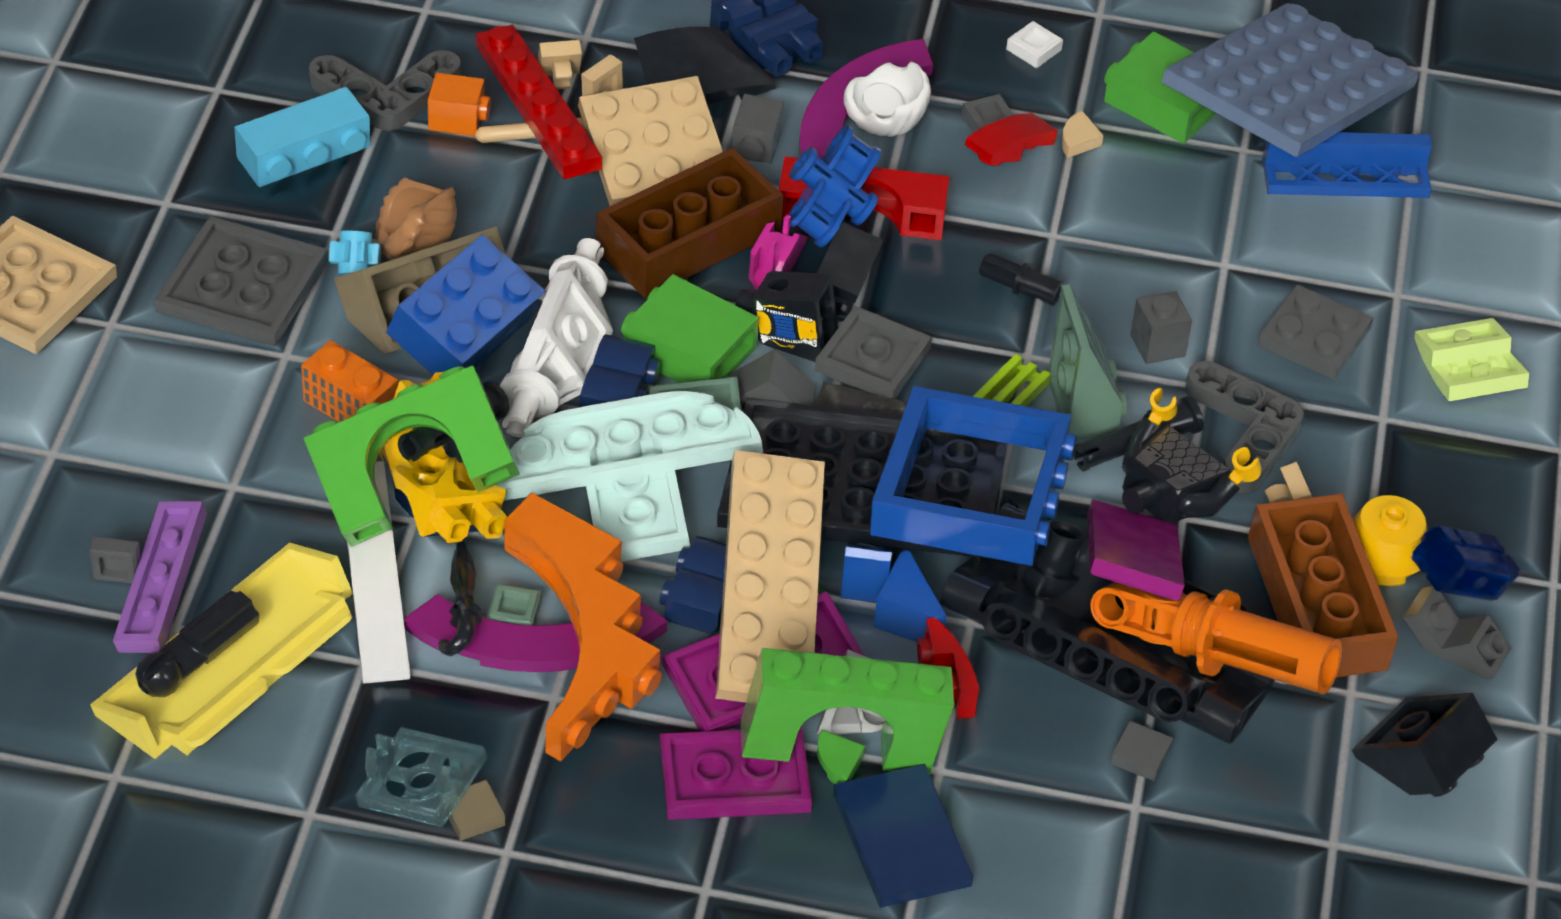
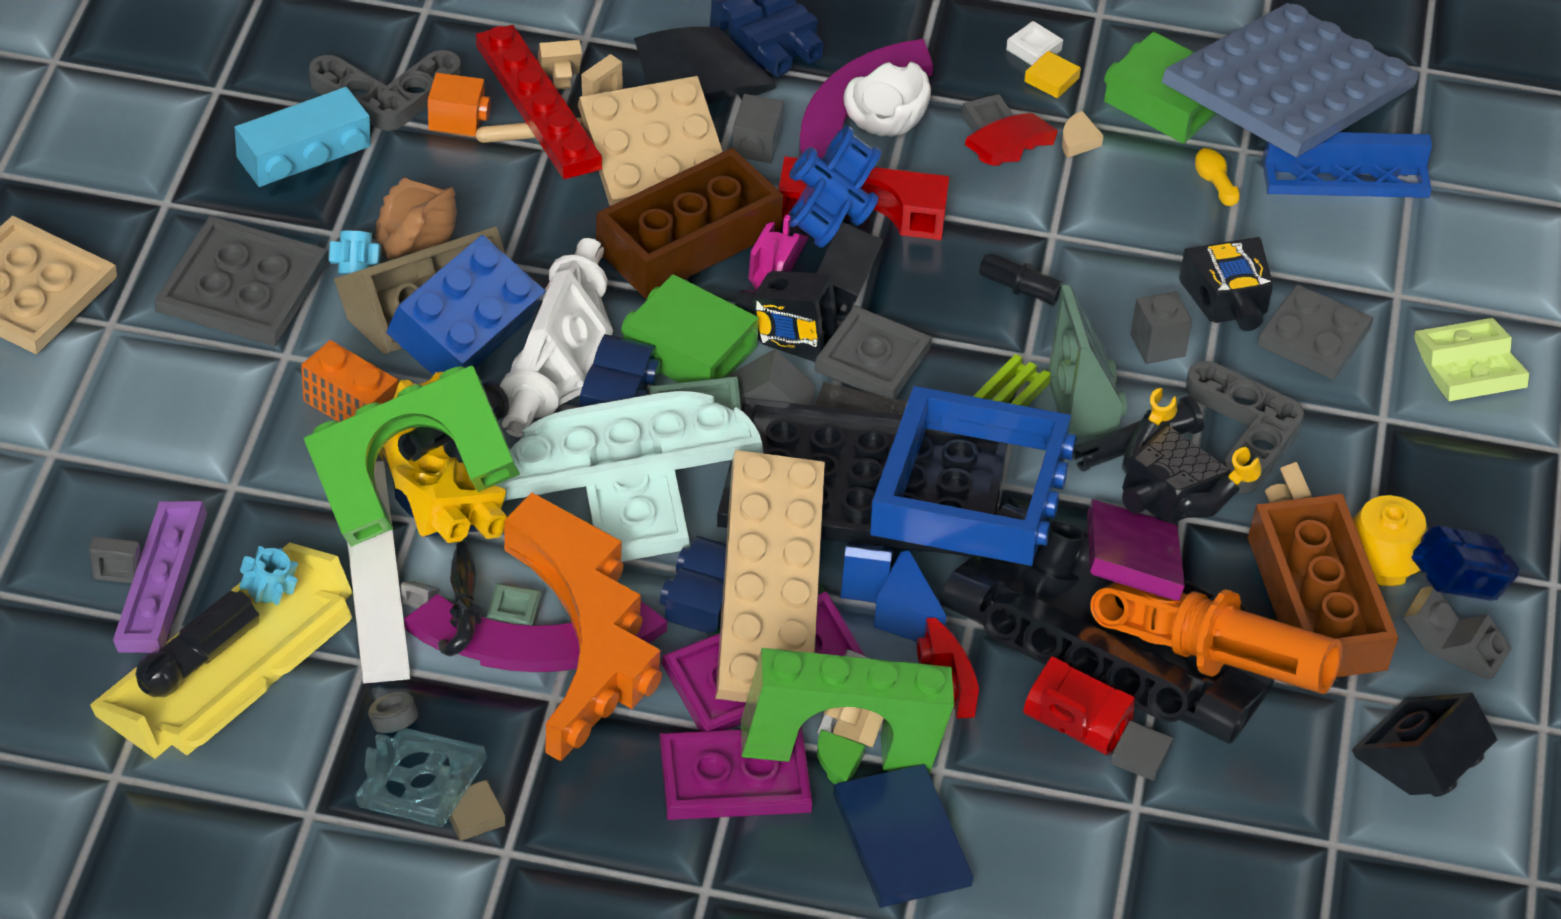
none -> medium azure gear [239,546,298,605]
none -> dark grey tile [368,692,419,733]
none -> light grey piece [401,581,441,609]
none -> tan tile [824,707,884,748]
none -> red piece [1023,656,1135,756]
none -> yellow tile [1024,51,1081,99]
none -> black torso [1179,237,1273,331]
none -> yellow piece [1195,148,1240,206]

